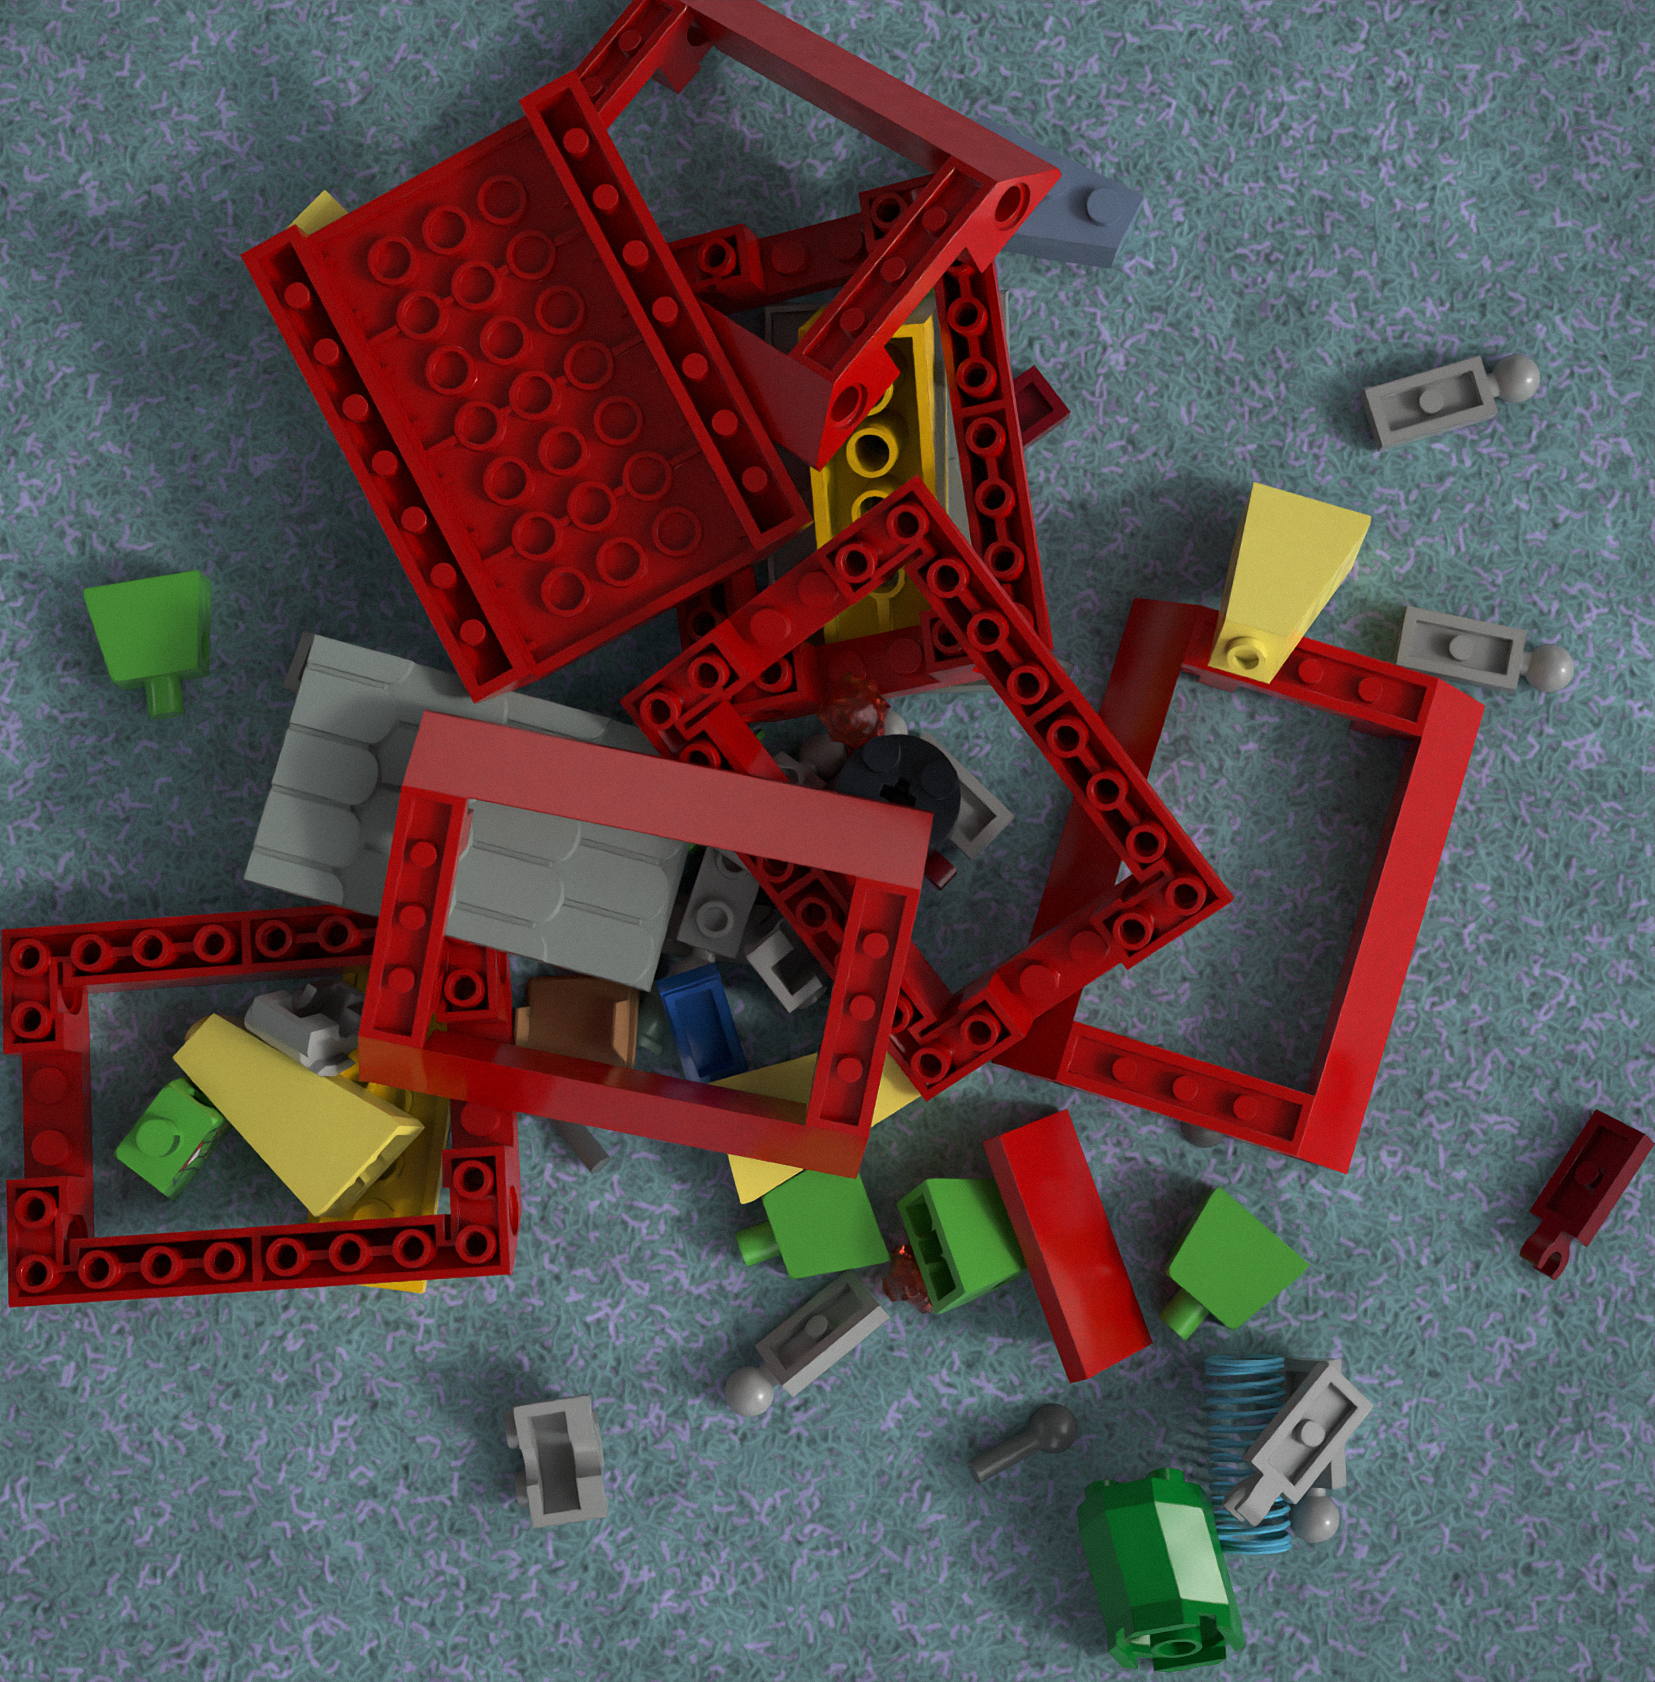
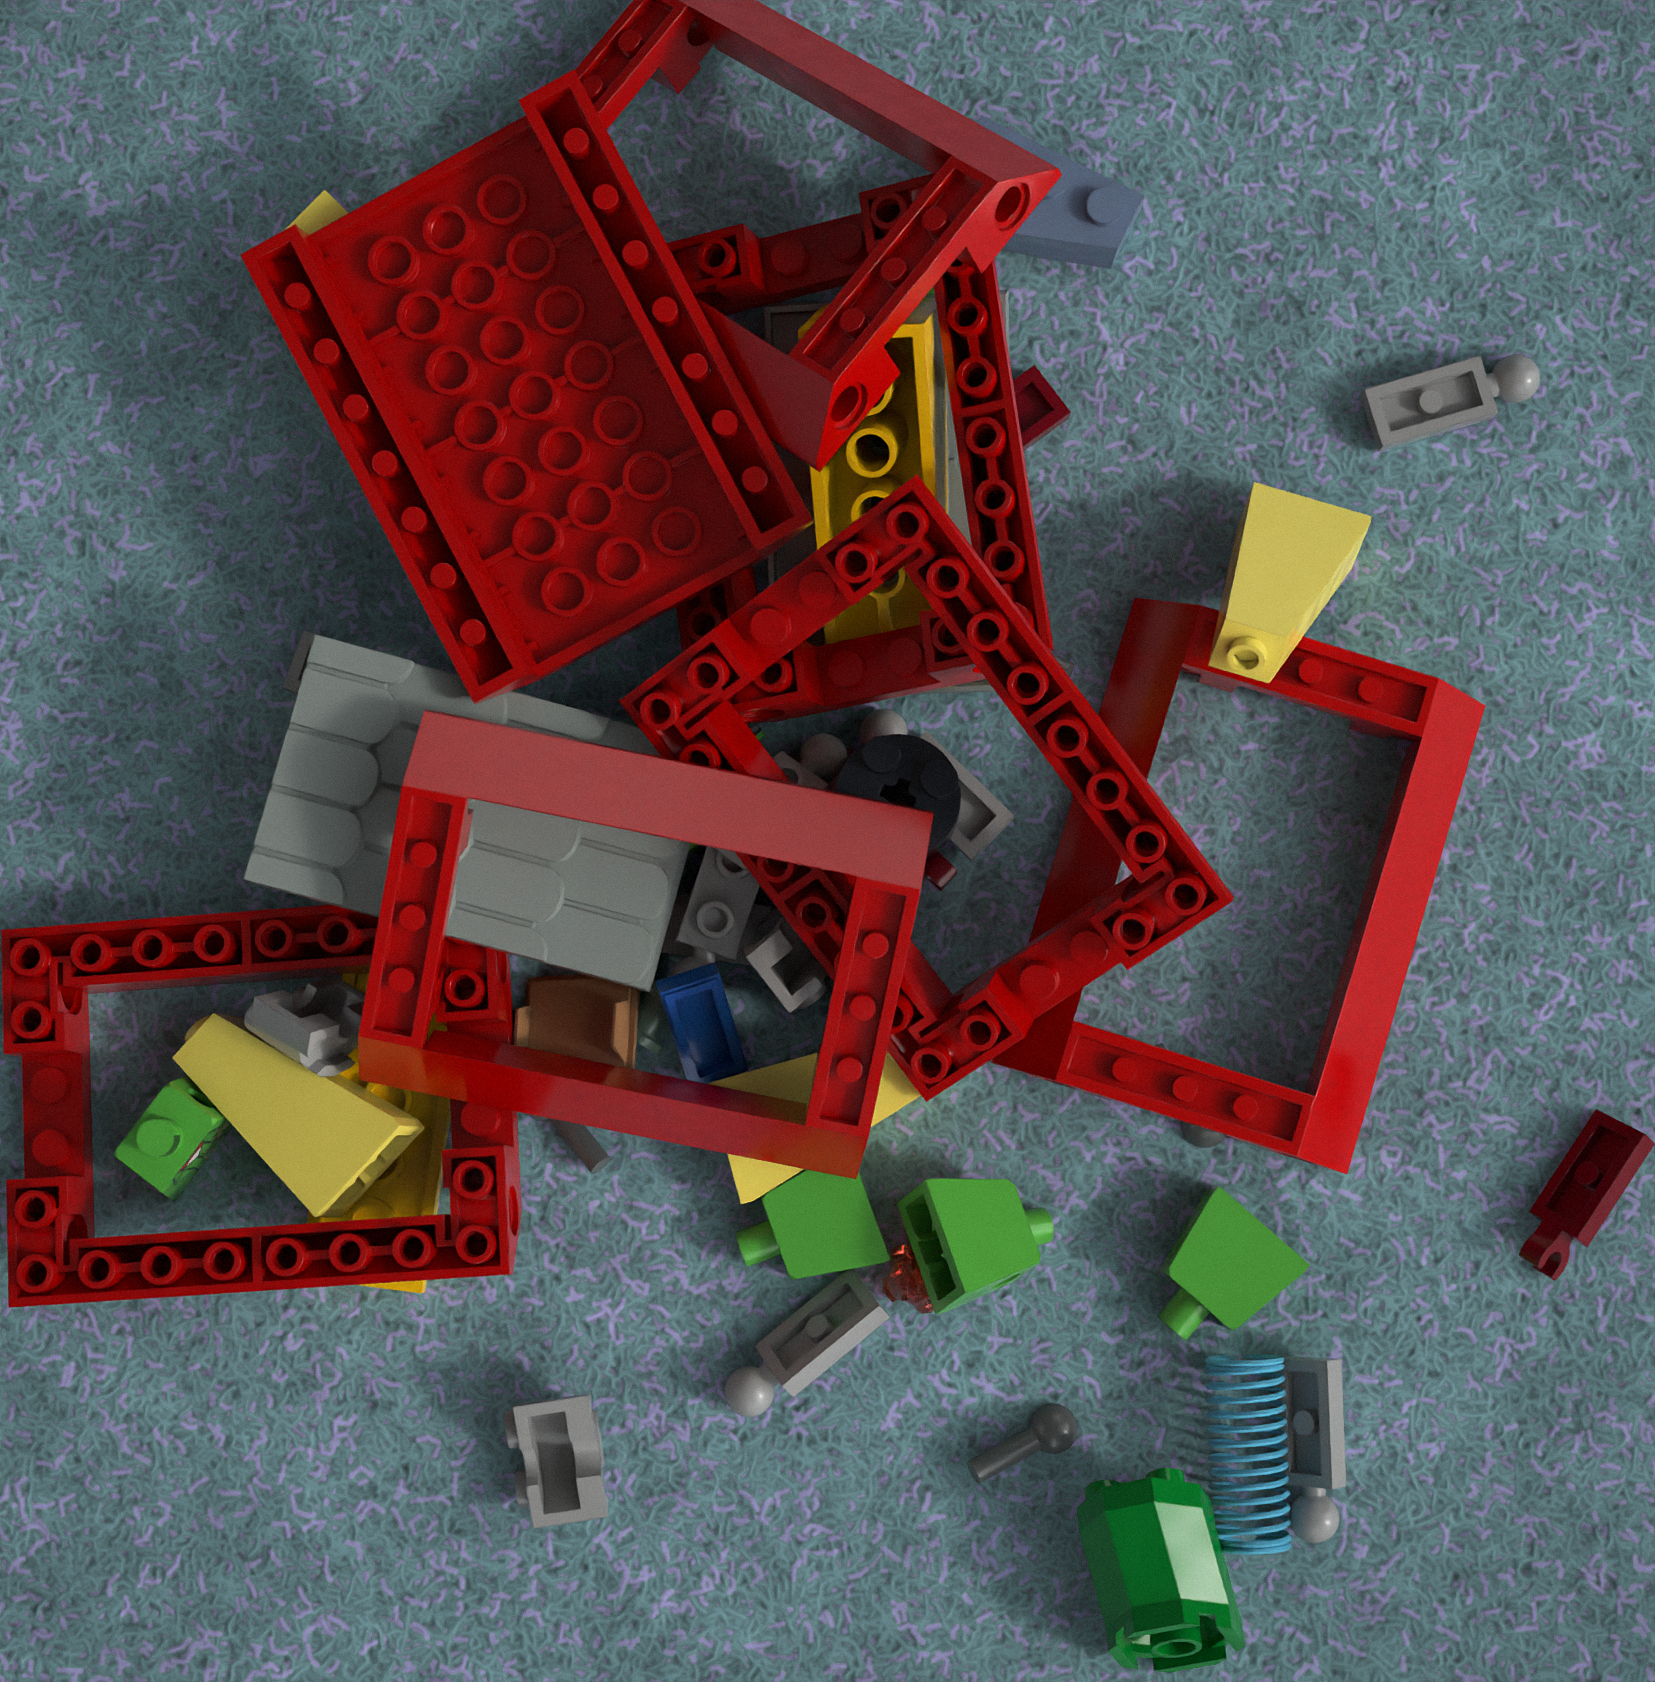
bright green torso [83,570,211,720] -> none
clear red piece [816,671,891,750] -> none
red tile [982,1109,1153,1384] -> none
light grey plate [1221,1361,1374,1527] -> none
light grey plate [1392,606,1574,693] -> none

